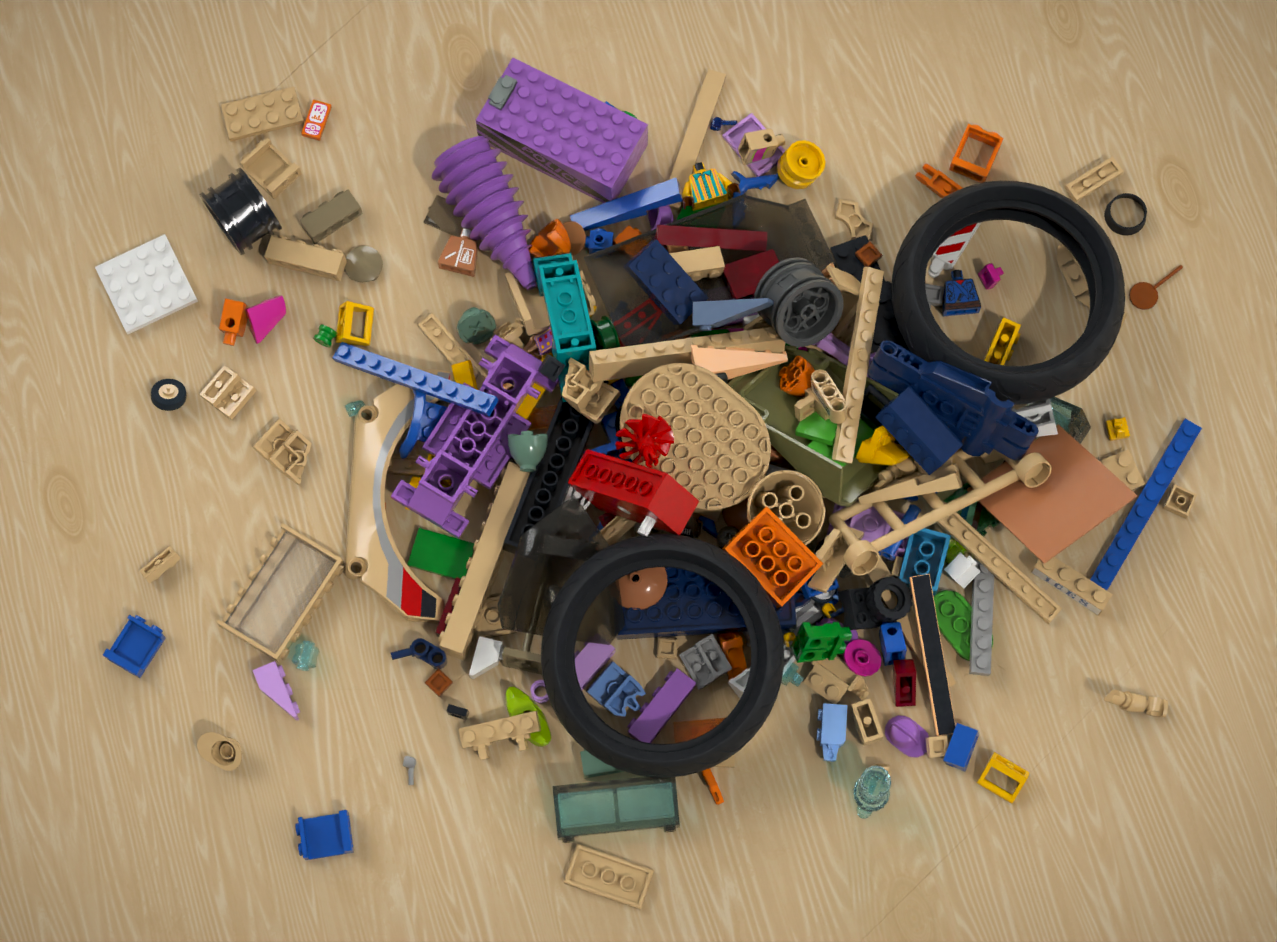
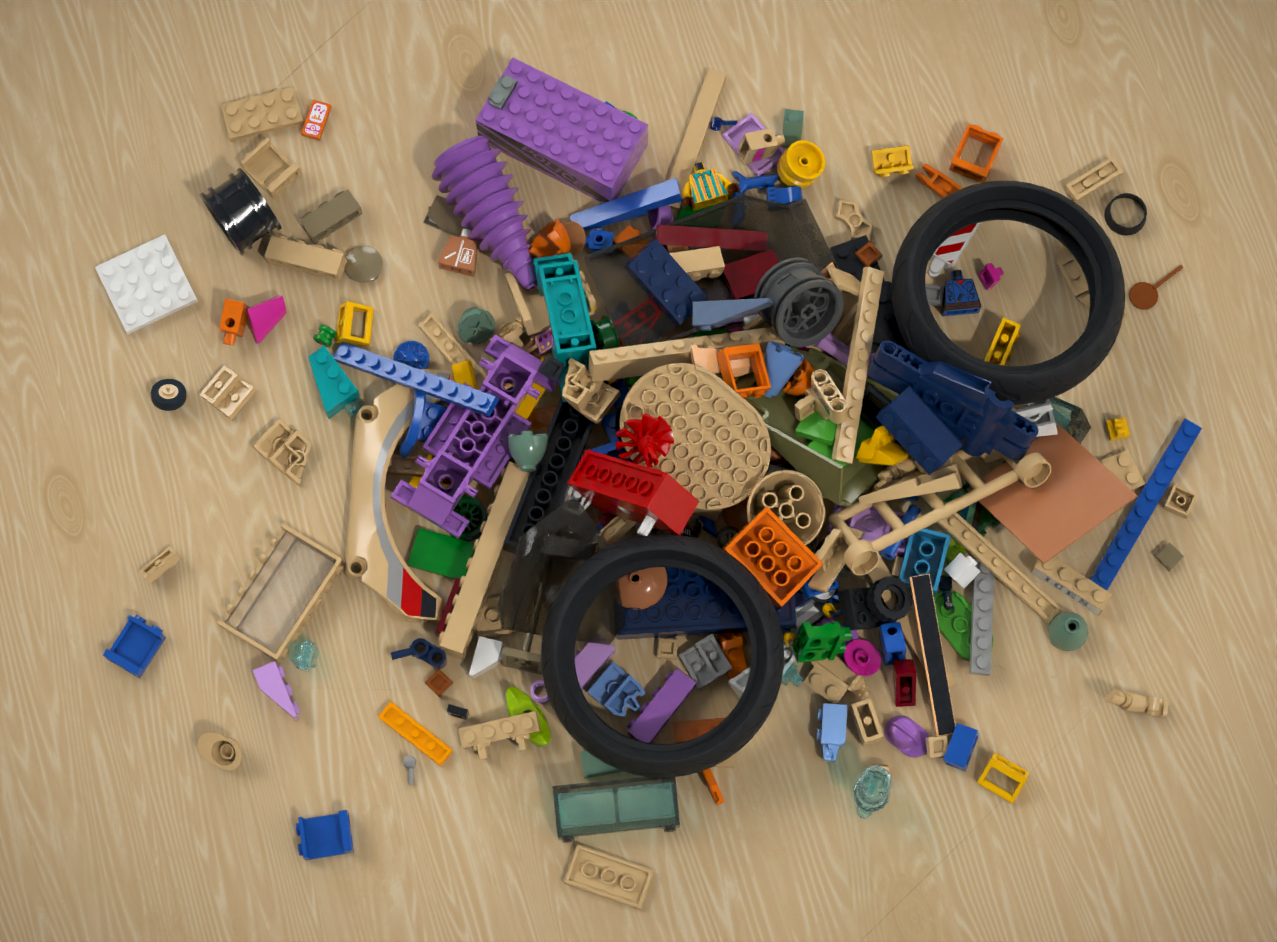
none -> teal wedge [308,346,360,419]
none -> light orange tile [378,701,453,767]
none -> blue wheel [393,341,429,370]
none -> dark green wheel [450,496,487,541]
none -> orange window [717,343,771,399]
none -> medium blue cone [764,341,805,398]
none -> blue leg [766,186,803,210]
none -> sand green slope [781,109,804,148]
none -> yellow bracket [871,145,914,177]
none -> black piece [939,576,953,611]
none -> sand green piece [1048,612,1088,651]
none -> dark tan tile [1155,542,1184,571]

